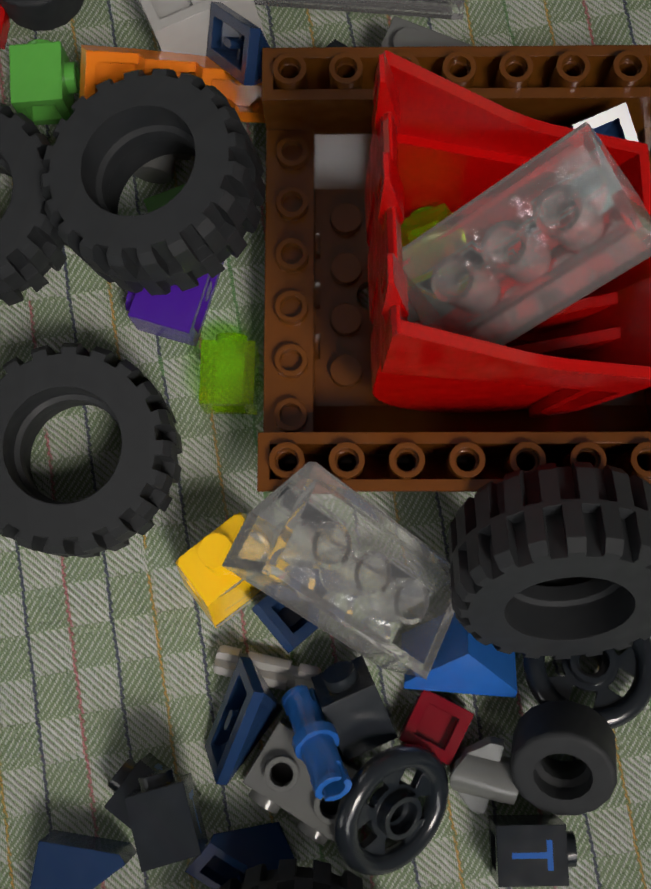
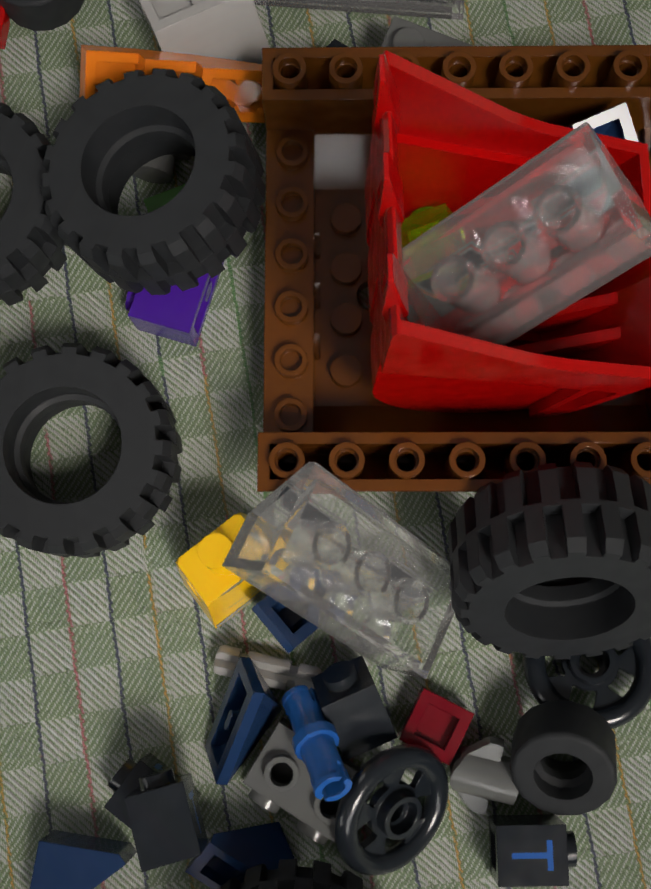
bright green brick [9,39,80,125] -> none
clear neon green brick [199,332,260,415] -> none
dark blue slope [206,2,270,86] -> none
blue slope [403,613,517,698] -> none

